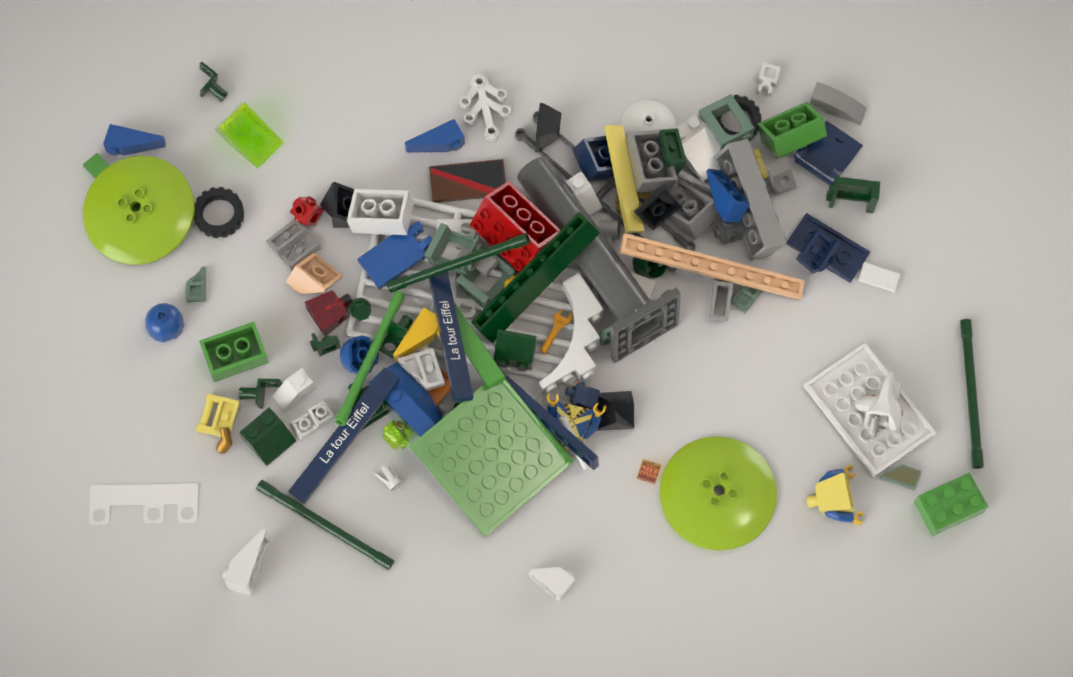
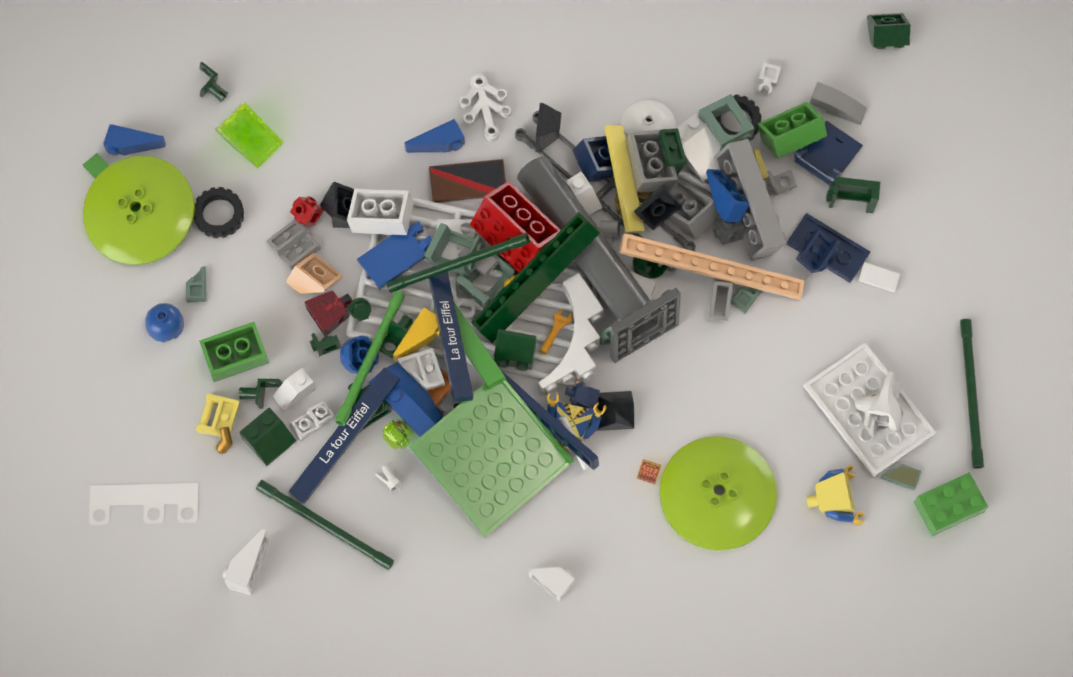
none -> dark green slope [867,13,911,49]

